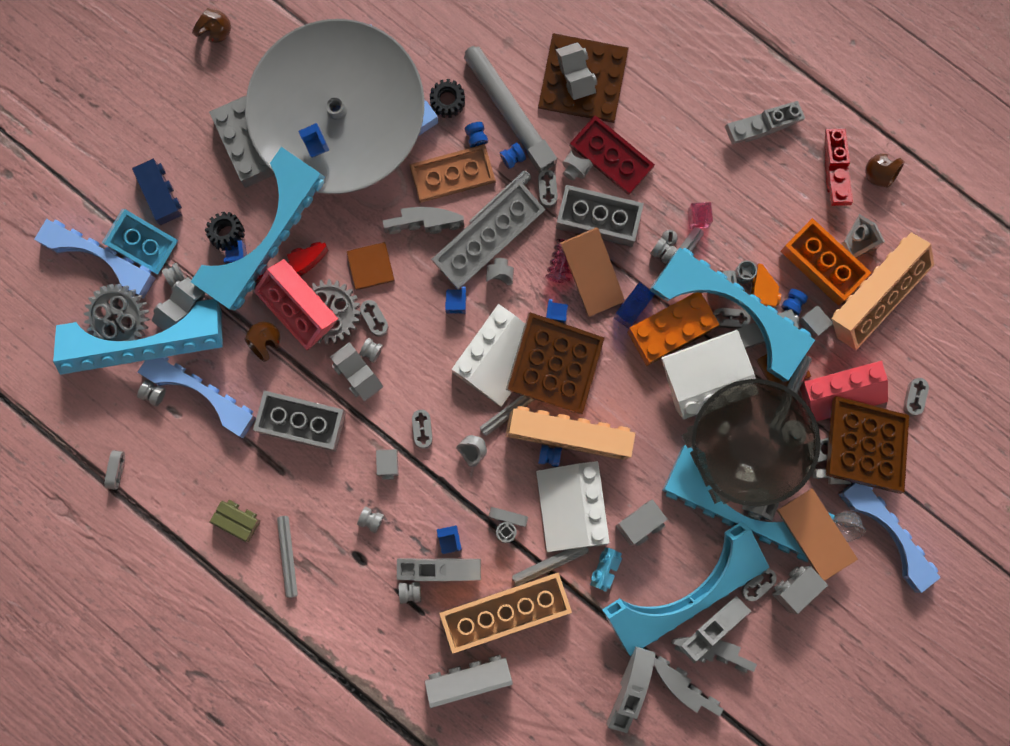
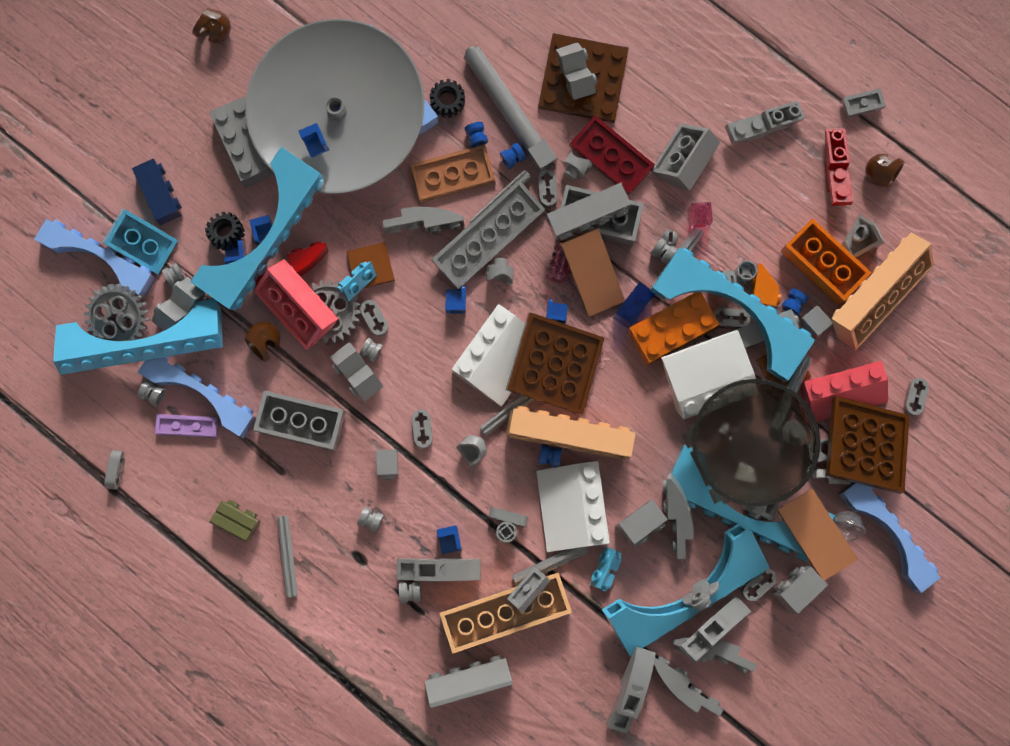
none -> lavender tile [155,414,219,438]
none -> blue panel [249,215,273,246]
none -> medium azure hinge [336,261,377,301]
none -> light grey plate [507,567,550,613]
none -> light grey brick [546,183,631,241]
none -> light grey slope [651,123,720,191]
none -> light grey slope [663,473,694,559]
none -> light grey plate [683,579,719,611]
none -> light grey plate [841,88,886,118]

